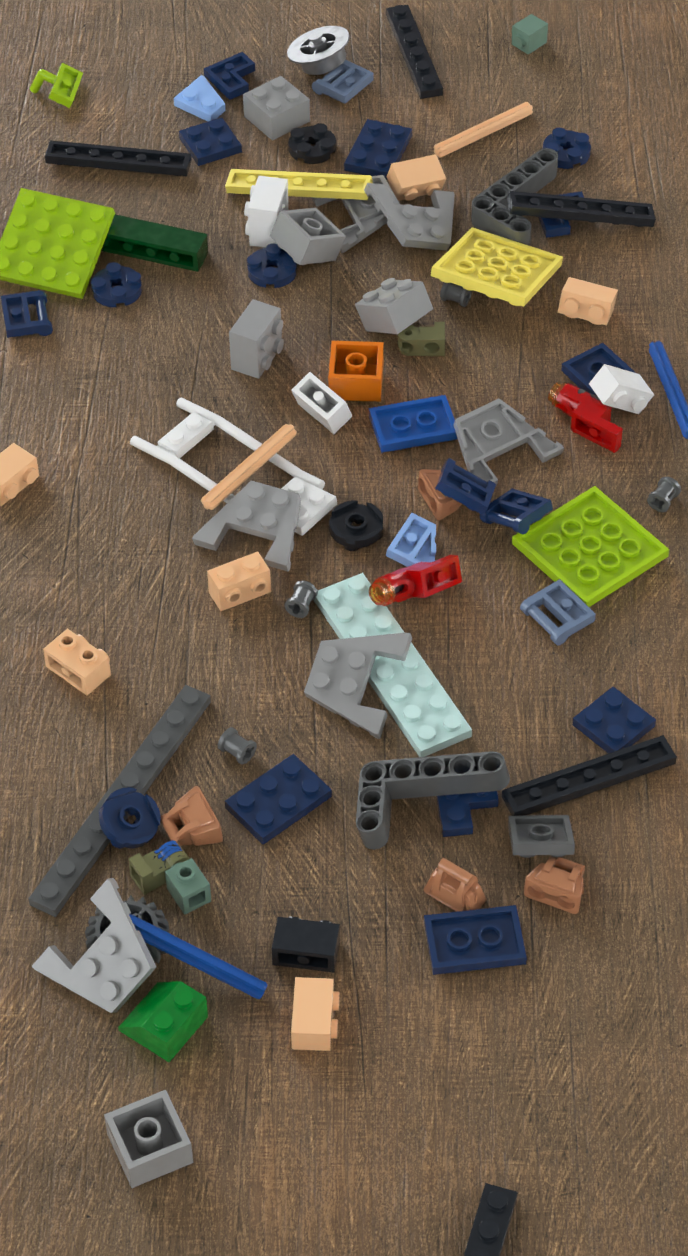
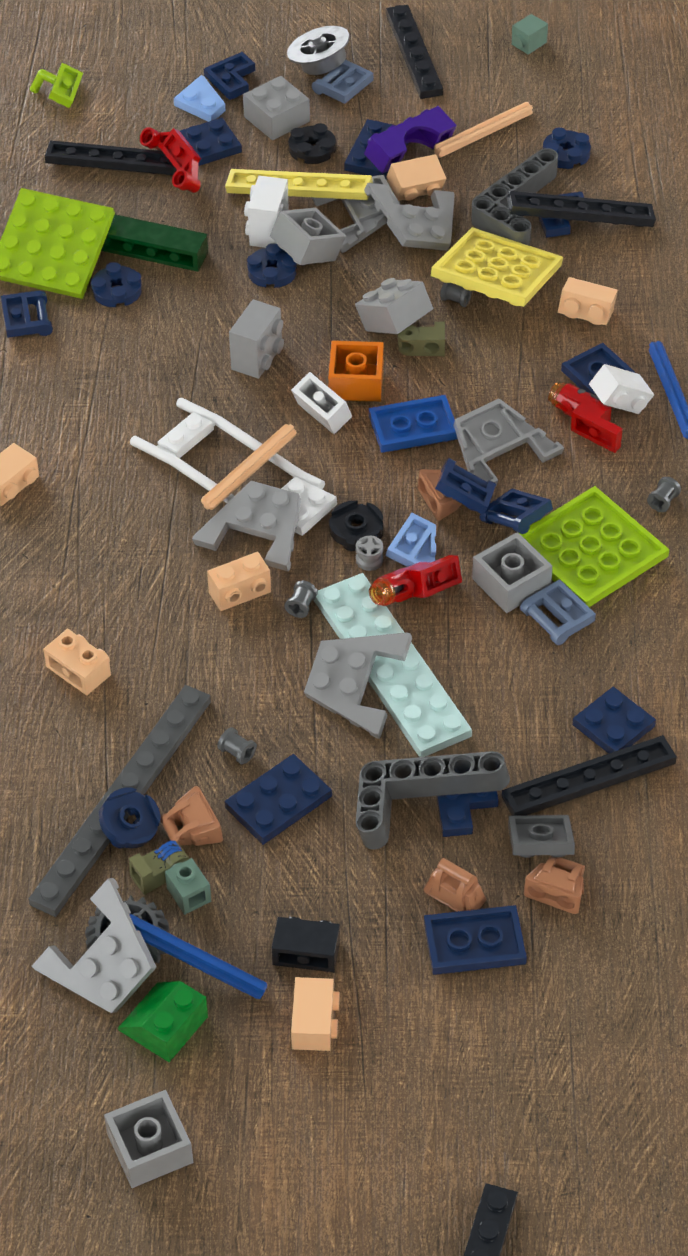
none -> red plate [140,127,201,193]
none -> light grey wheel [356,536,383,571]
none -> dark purple arch [364,106,457,174]
none -> light grey brick [472,532,553,613]

